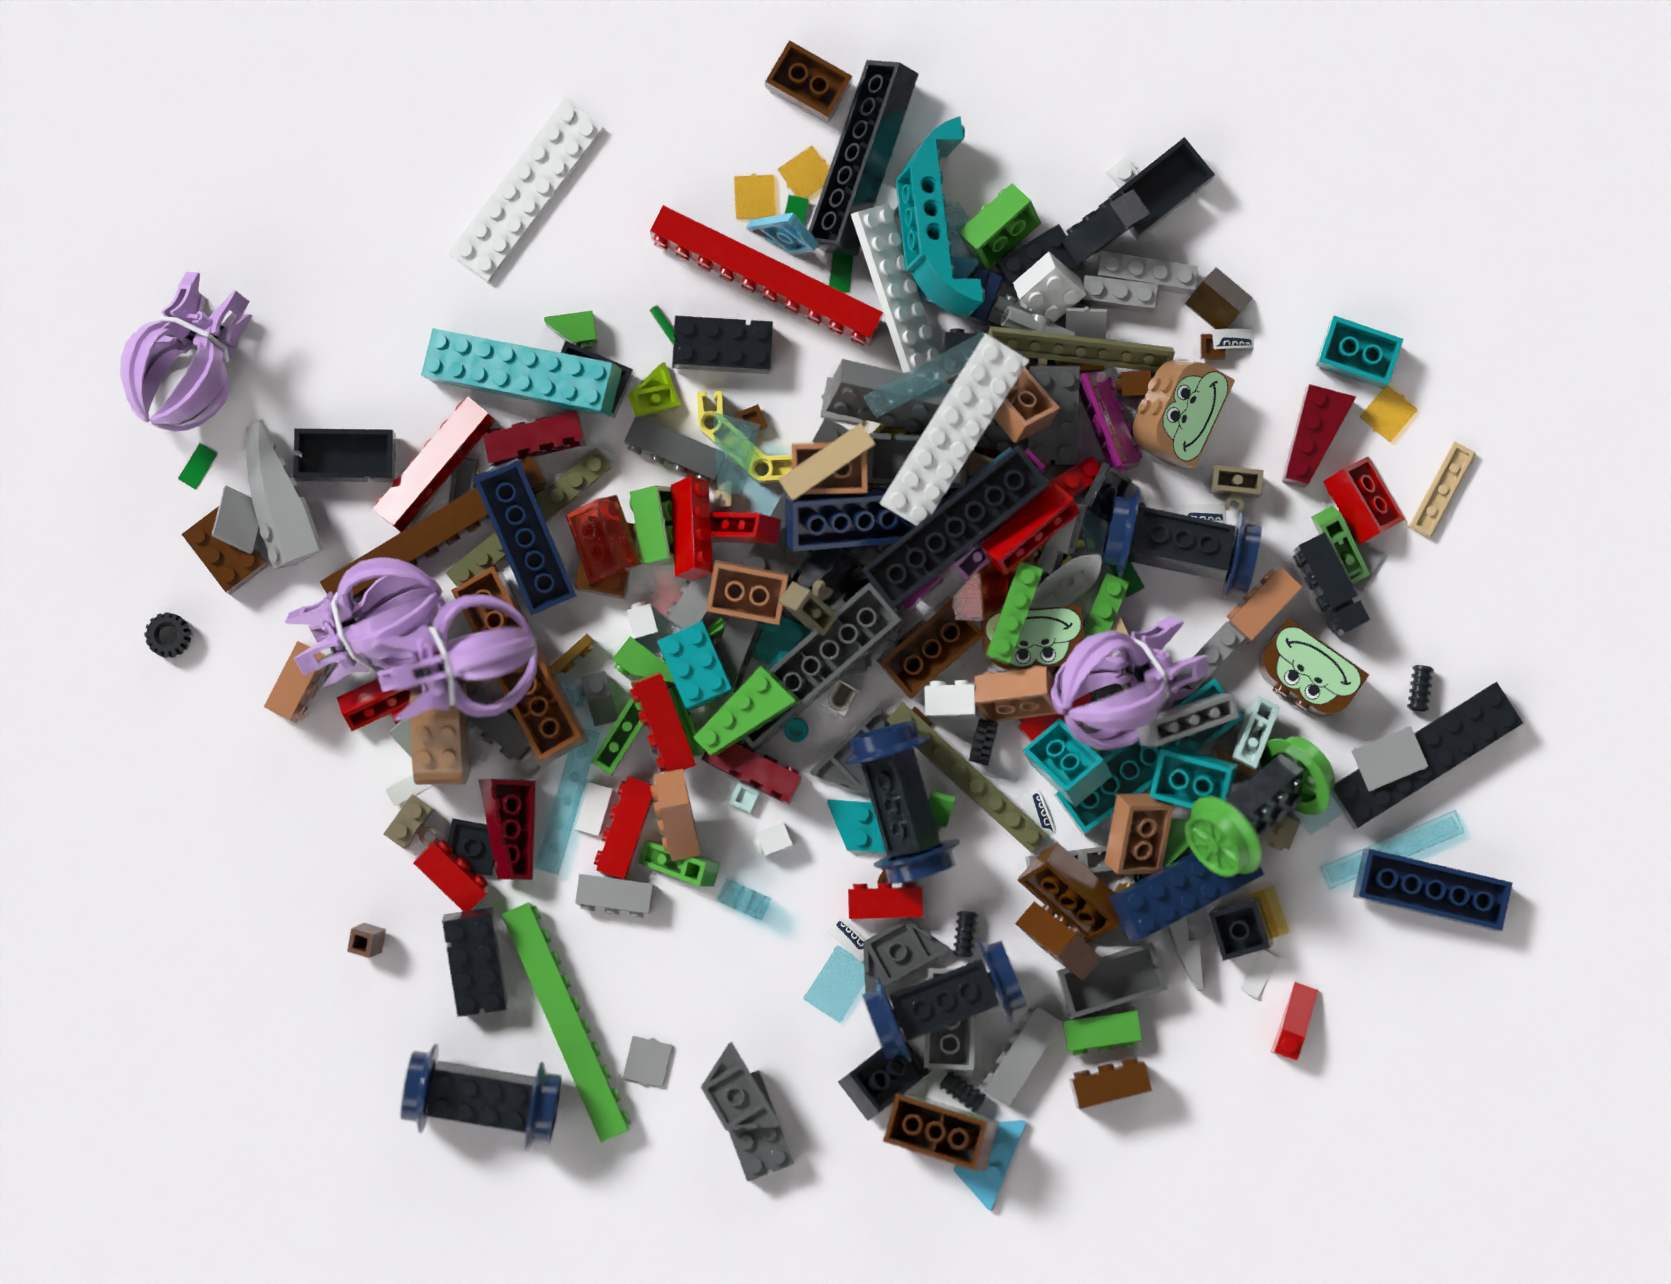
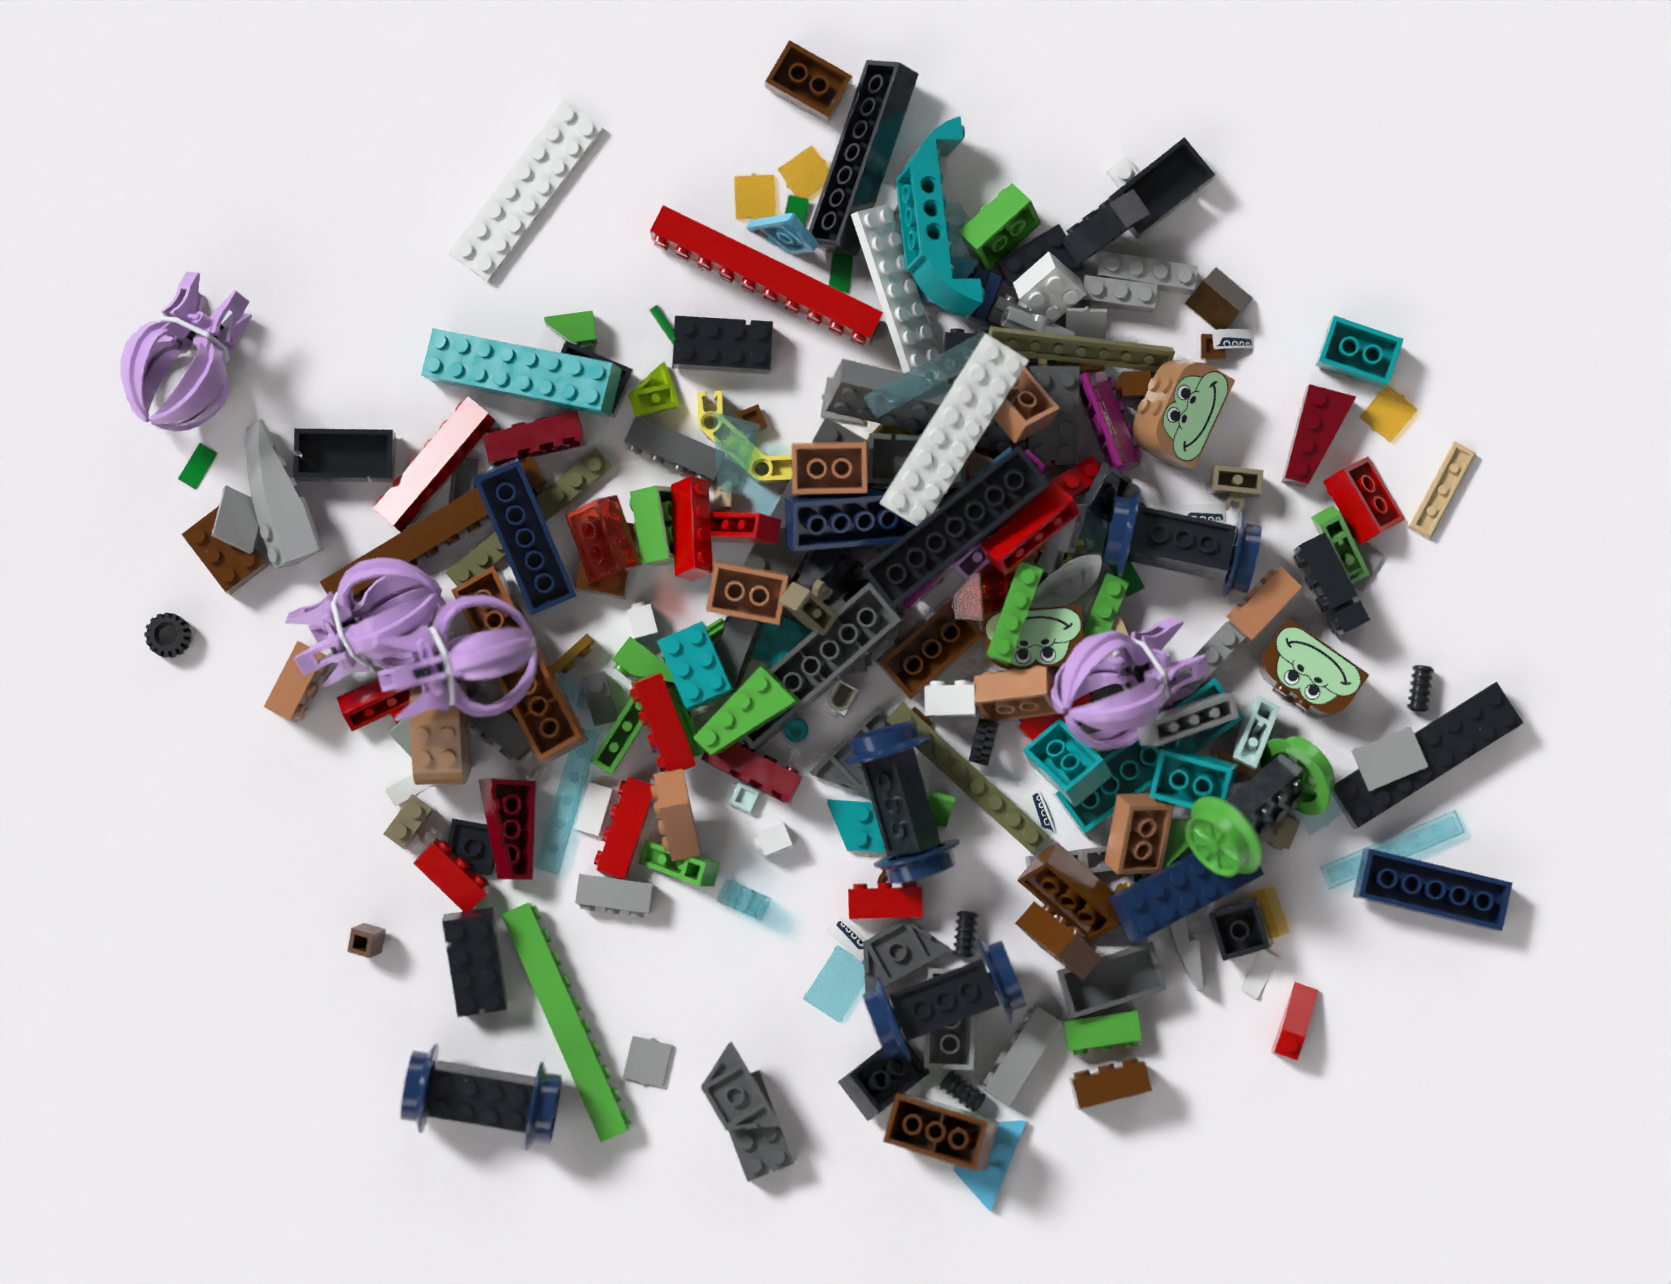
light grey brick [666,560,715,629] -> none
tan tile [778,423,875,500] -> none

